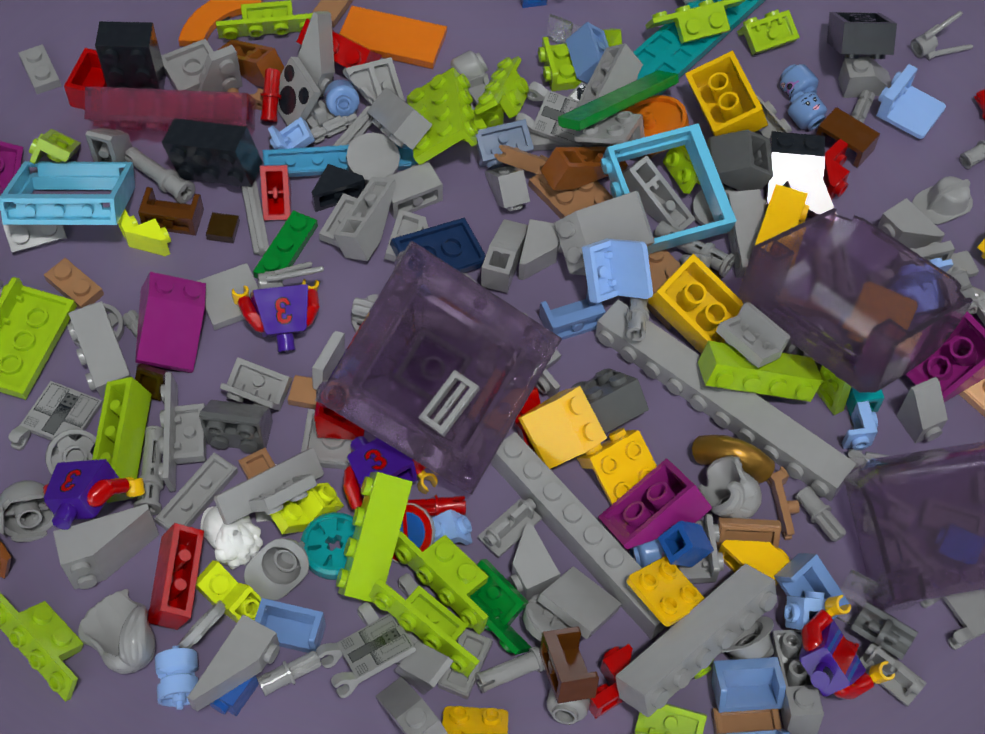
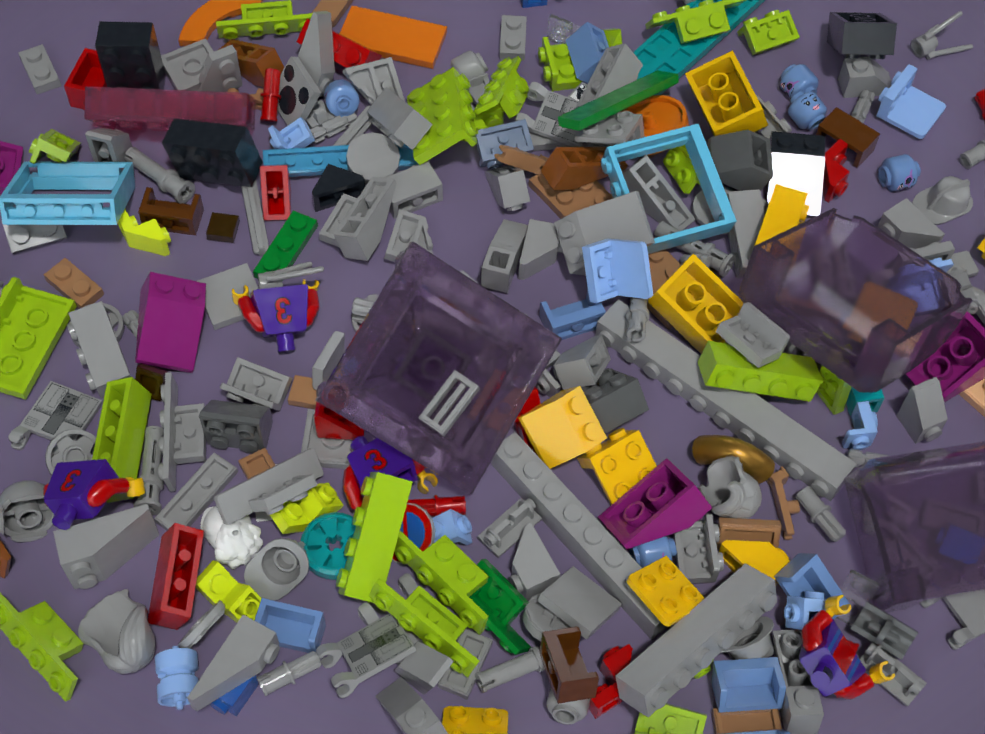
dark blue tile [390,217,486,289] -> none
blue brick [658,520,714,567] -> none
slope [783,168,839,224] -> none
none -> light grey plate [499,15,527,61]
none -> light grey slope [554,334,611,390]
none -> medium blue head [878,154,921,192]

